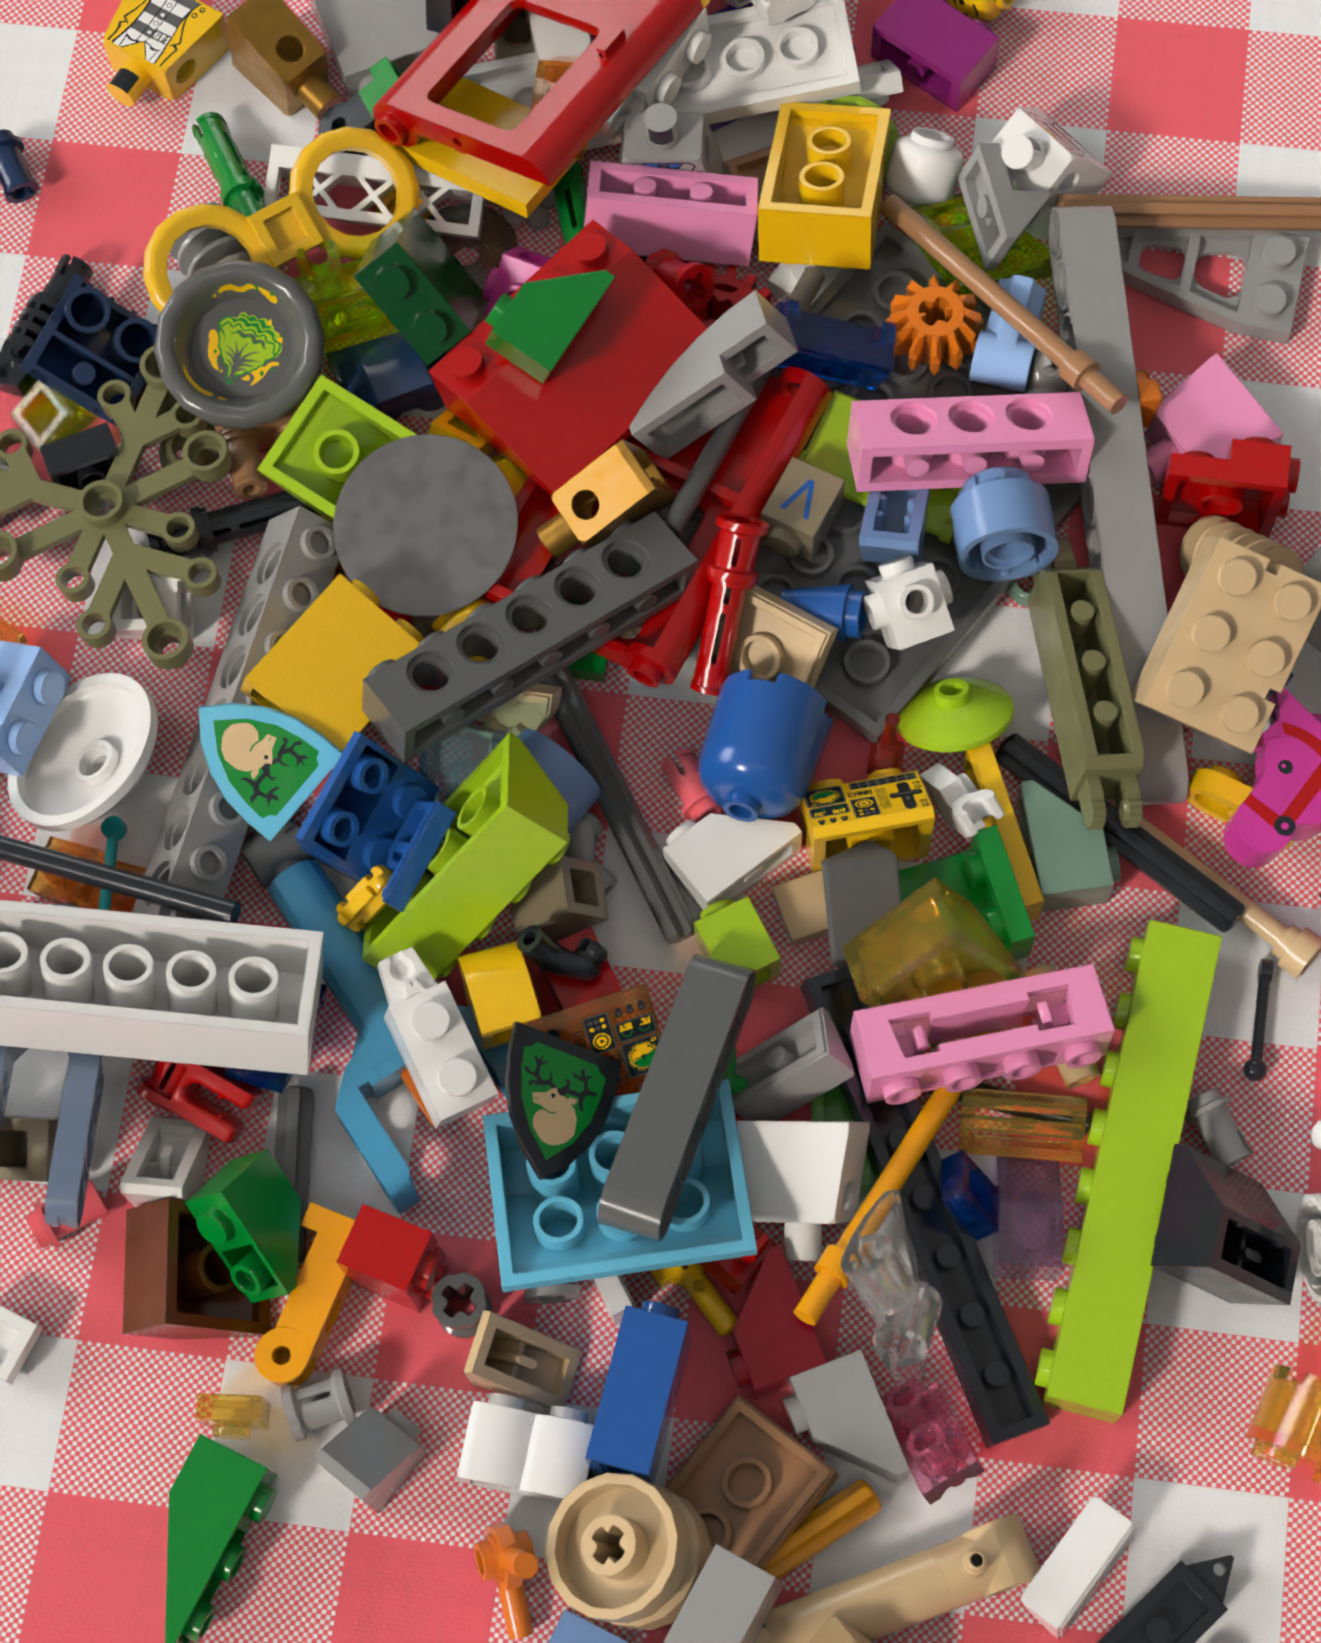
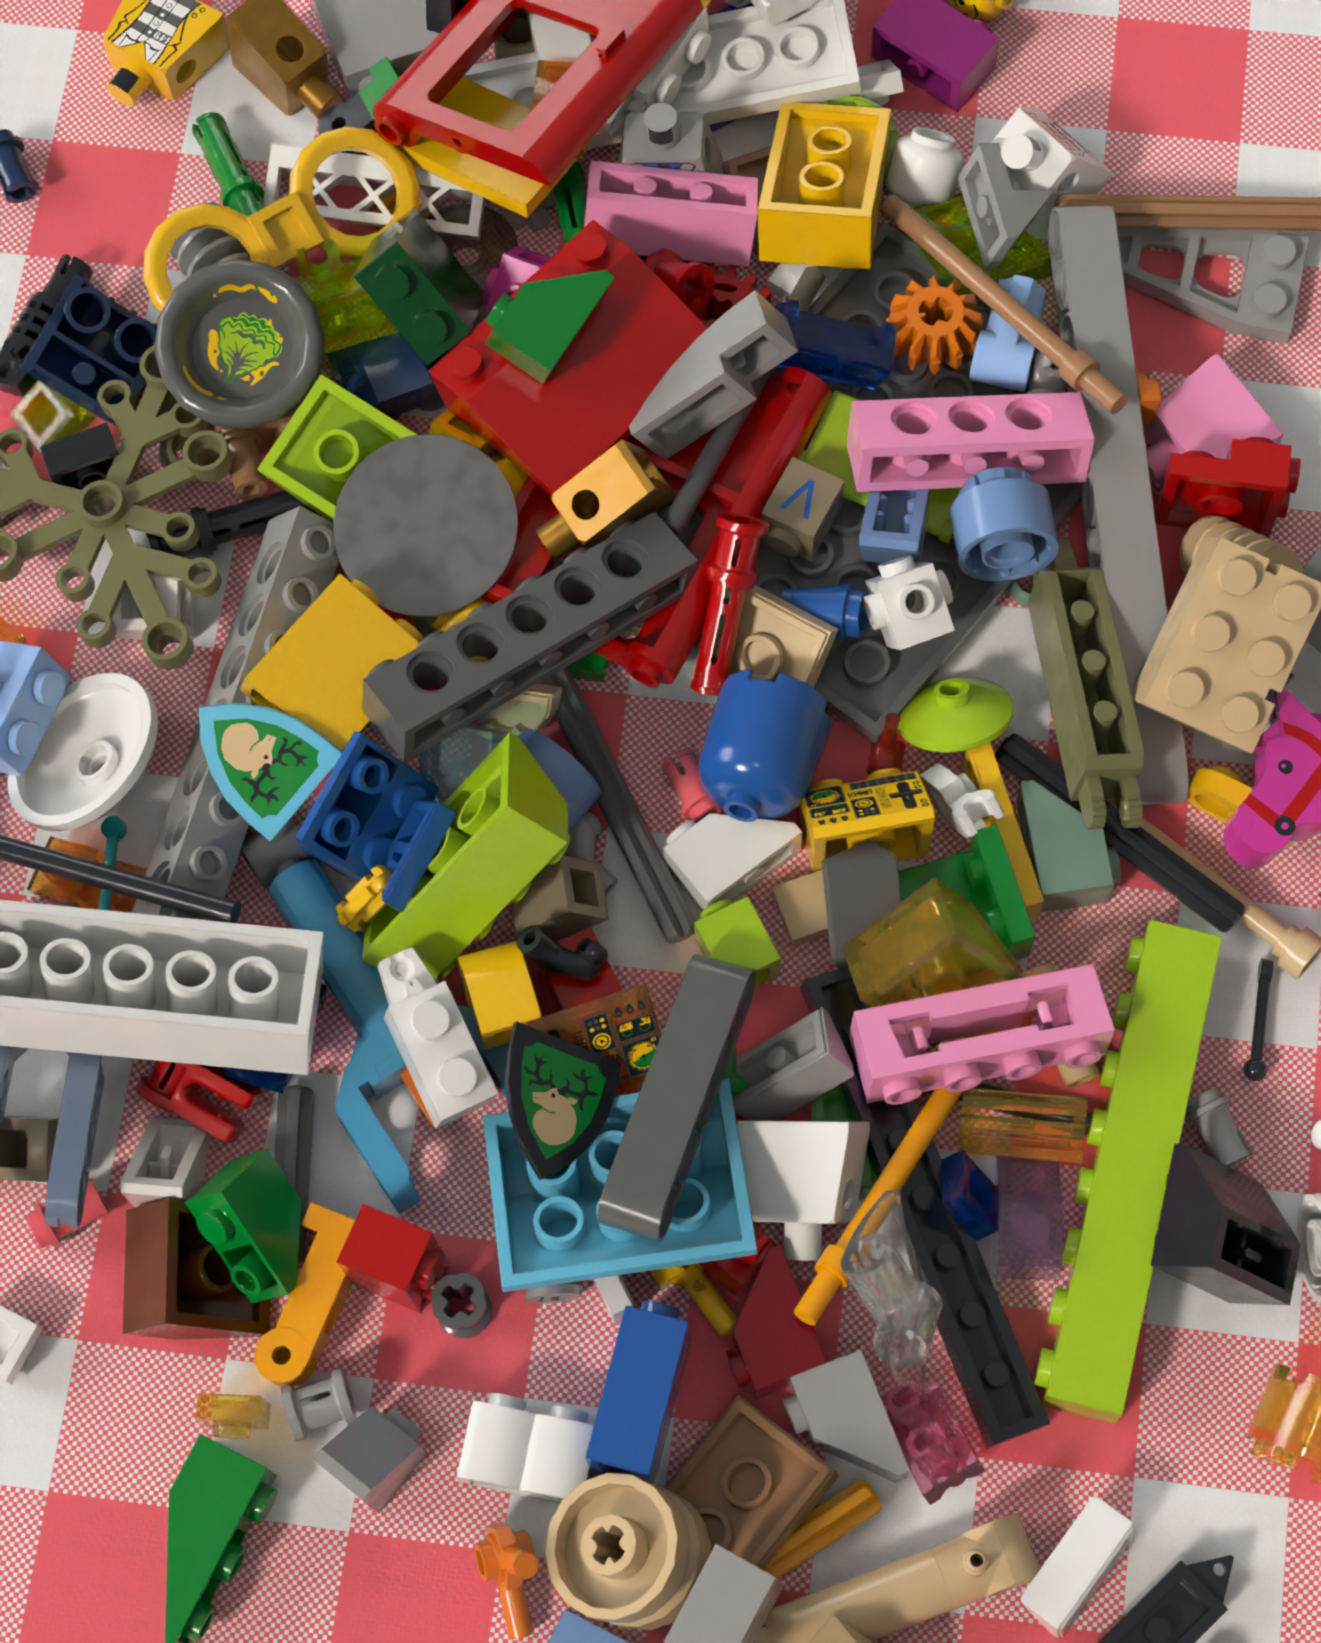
tan slope [464,1310,583,1409] -> none

